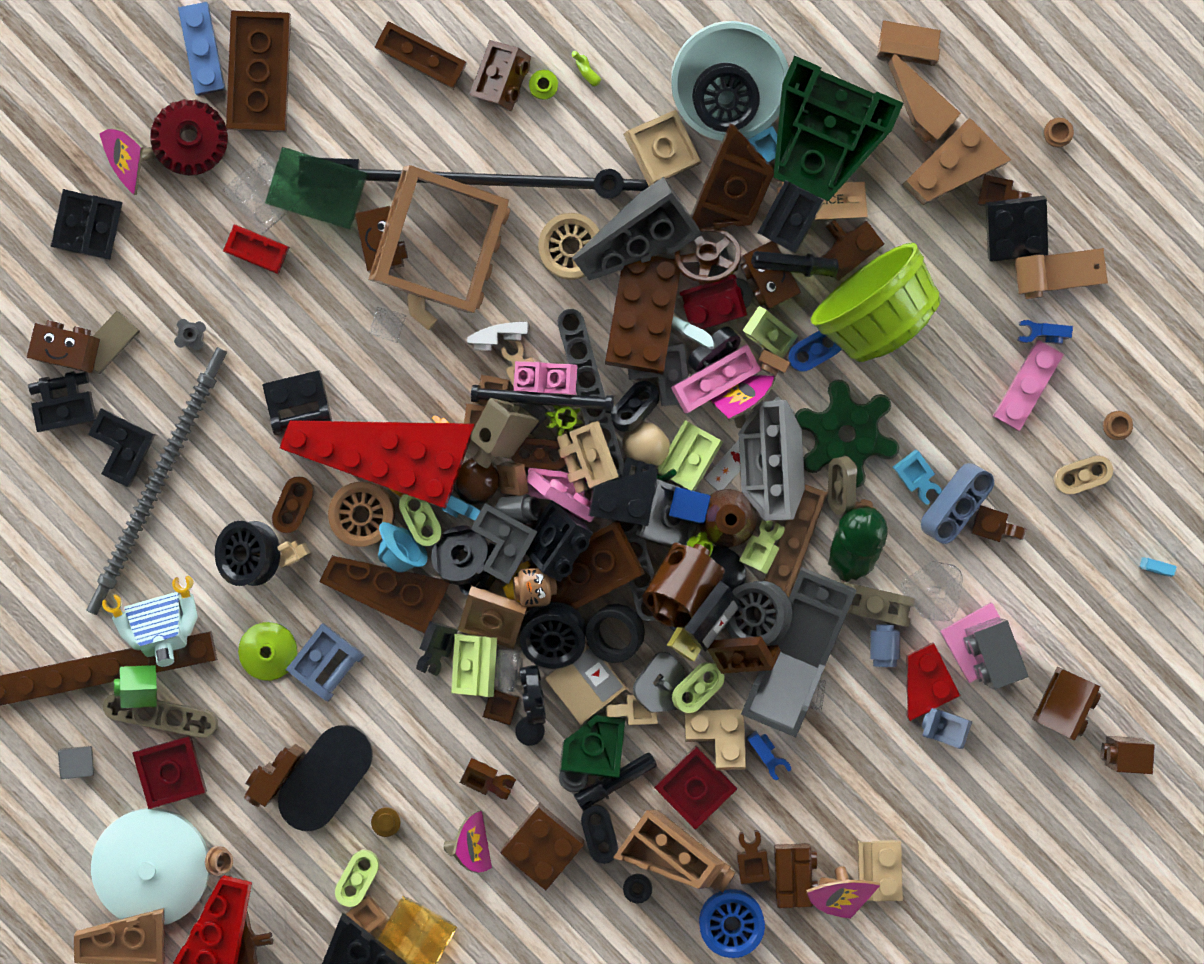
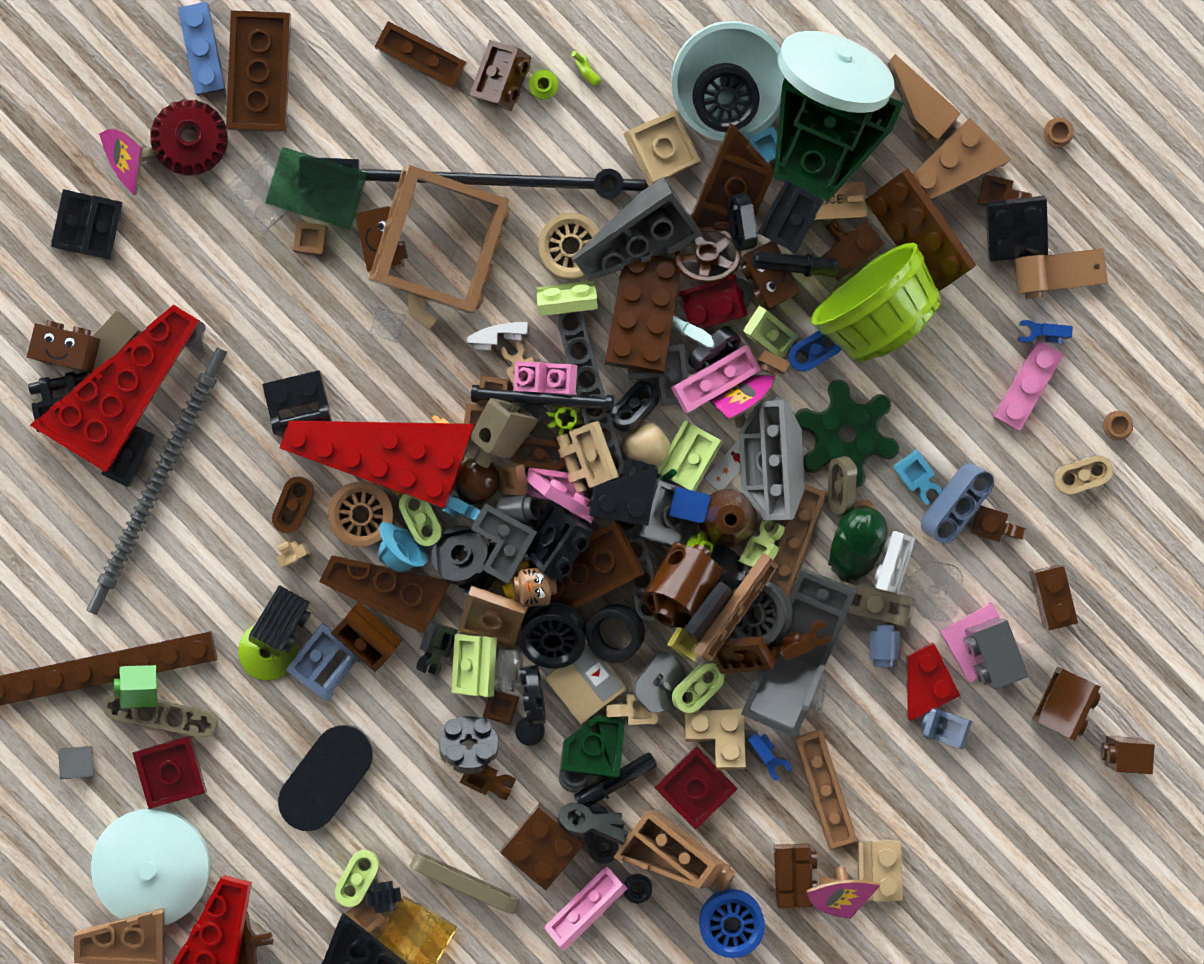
light aqua torso [102,576,198,667] -> none
medium nougat plate [205,846,233,876] -> none
black wheel [215,521,280,586] -> none
red plate [223,224,290,275] -> none
reddish brown plate [244,744,305,807] -> none
pearl gold plate [371,807,401,837] -> none
dark pink shield [444,810,492,873] -> none
reddish brown plate [737,830,770,884] -> none
medium nougat panel [877,20,941,66] -> none
medium azure tile [1139,557,1177,577] -> none
none -> red wing [30,305,200,472]
none -> black brick [248,585,311,658]
none -> medium nougat tile [293,222,327,255]
none -> reddish brown brick [331,601,403,672]
none -> black gear [365,881,402,914]
none -> dark tan beam [410,852,520,914]
none -> plate [439,716,498,774]
none -> yellowish green plate [536,280,598,316]
none -> bright pink plate [544,865,628,950]
none -> pearl dark grey piece [558,803,628,845]
none -> medium nougat tile [693,553,778,662]
none -> black beam [727,193,758,251]
none -> light aqua dish [778,31,894,113]
none -> reddish brown plate [778,620,831,661]
none -> medium nougat tile [793,729,858,851]
none -> reddish brown plate [865,168,977,291]
none -> white plate [875,531,916,594]
none -> reddish brown brick [1029,564,1078,631]

